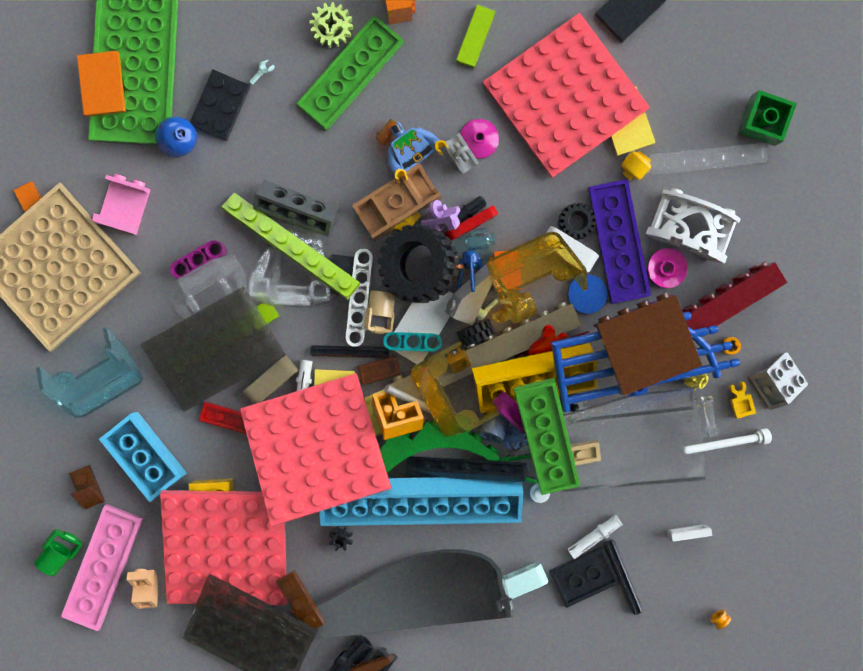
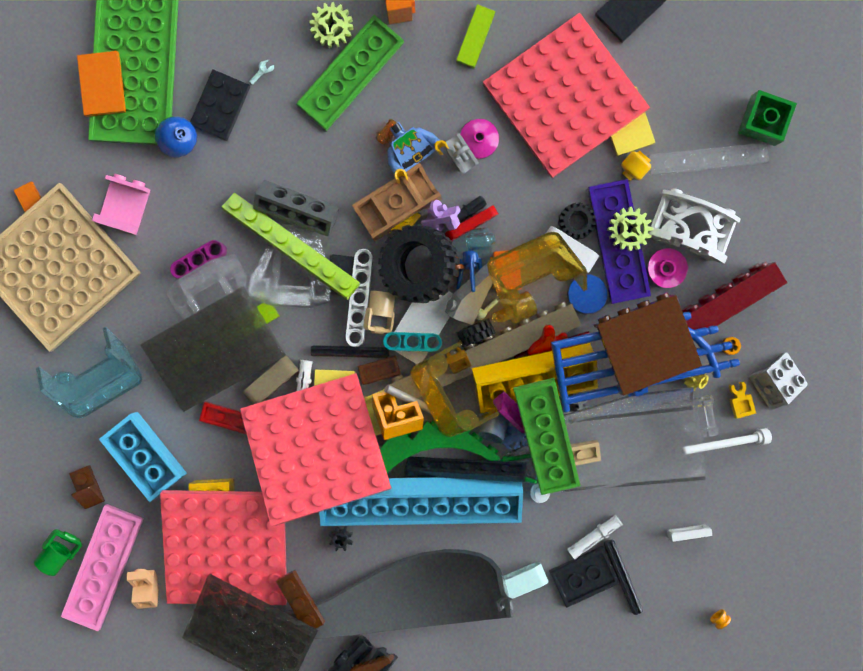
none -> yellowish green gear [607,207,653,251]

